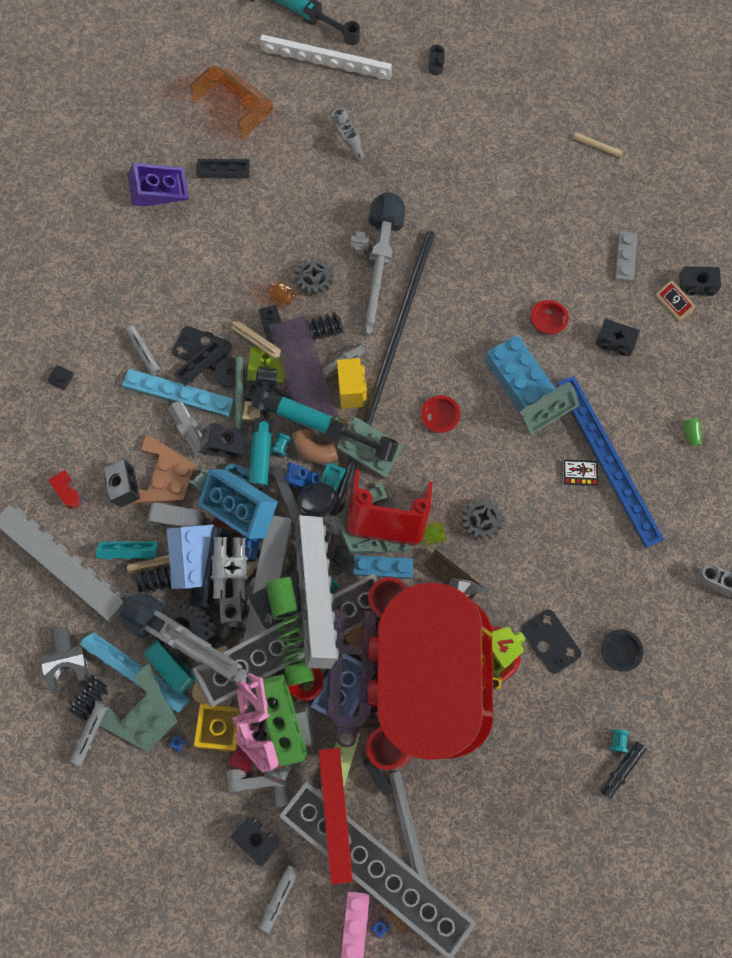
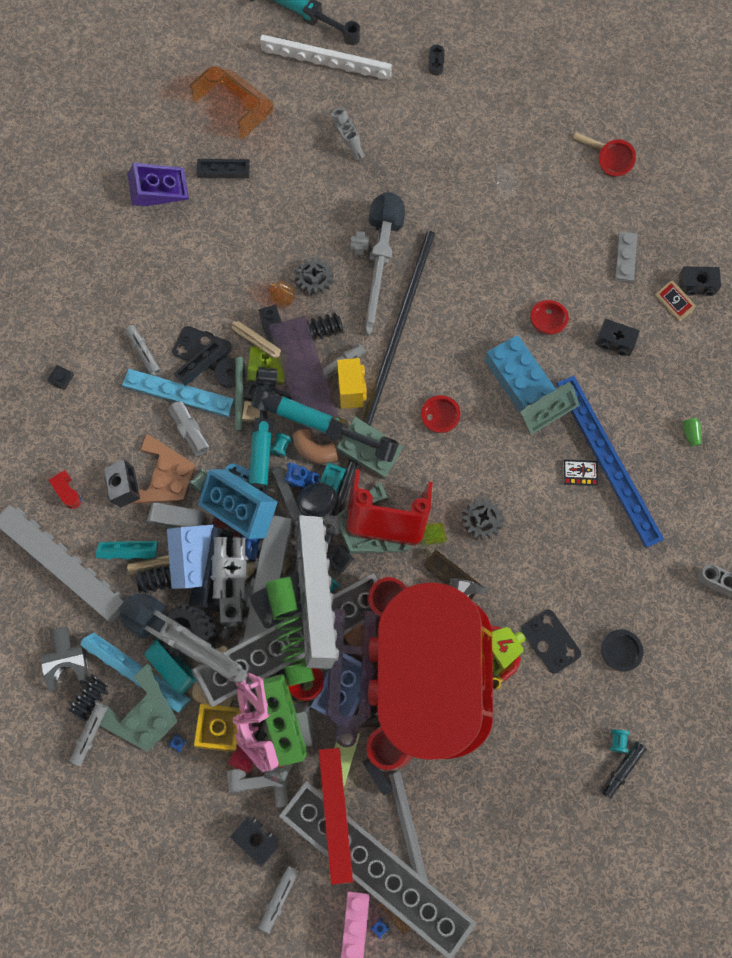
black brick [200,423,246,459] -> none
dark azure plate [353,555,413,579] -> none
none -> red piece [599,139,636,177]

